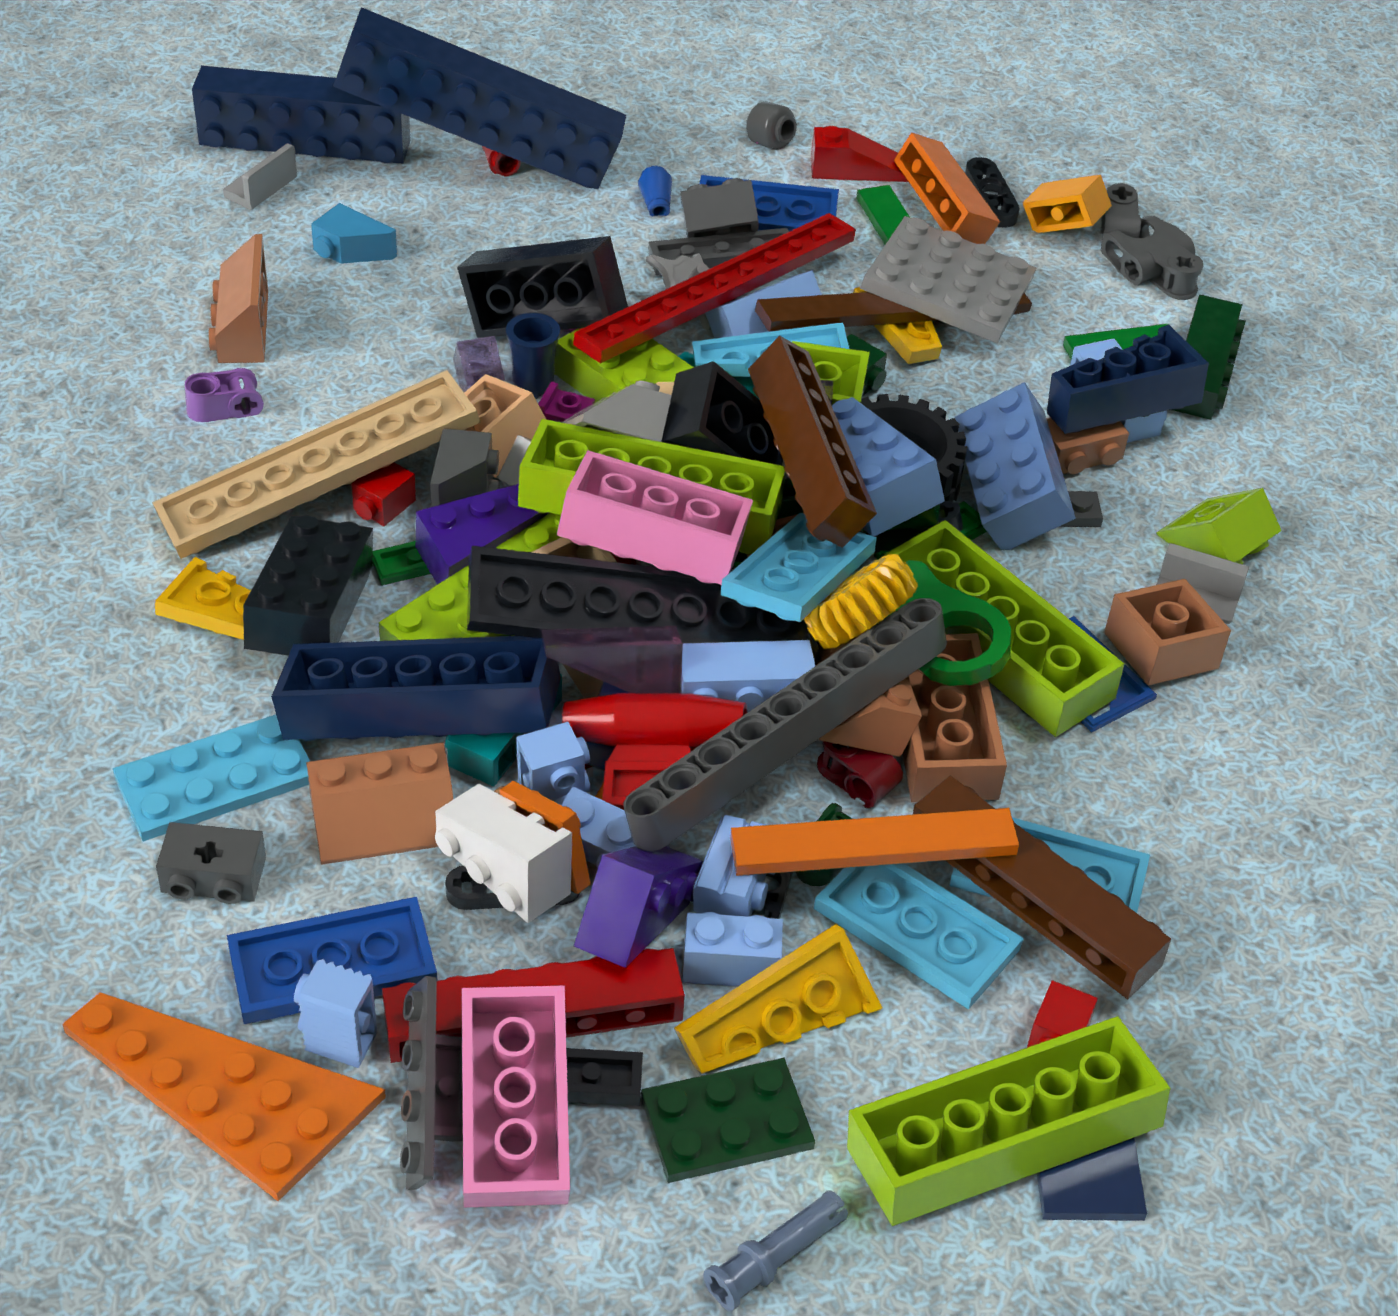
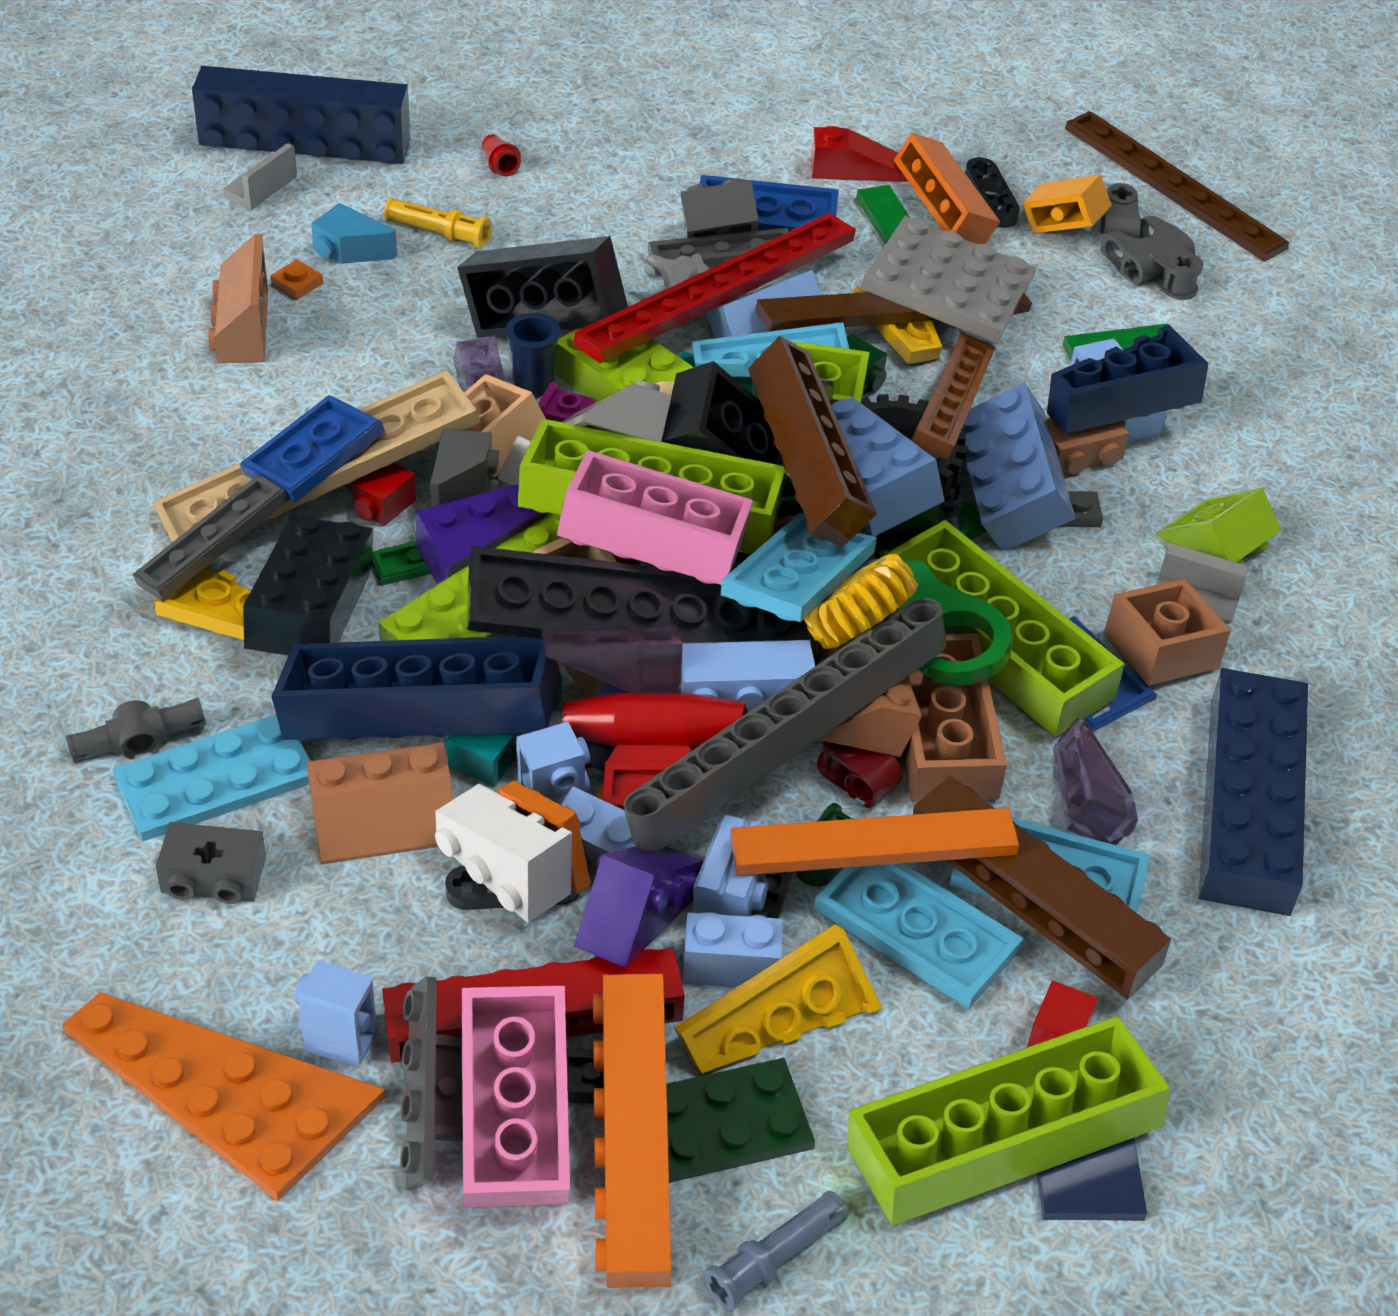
medium lavender piece [185,368,264,422] -> none
blue plate [227,896,438,1025] -> none
dark blue brick [333,7,627,189] -> none
blue cone [638,166,672,216] -> none
dark grey head [746,101,797,149] -> none
dark green brick [1171,294,1246,420] -> none
none -> dark grey pin [66,697,207,763]
none -> dark grey tile [132,474,289,601]
none -> blue tile [240,395,385,503]
none -> orange plate [270,259,323,300]
none -> yellow pin [384,197,492,249]
none -> orange brick [593,974,671,1288]
none -> dark orange plate [911,332,996,460]
none -> clear purple slope [1053,717,1138,845]
none -> reddish brown tile [1065,111,1289,262]
none -> dark blue brick [1198,668,1308,916]

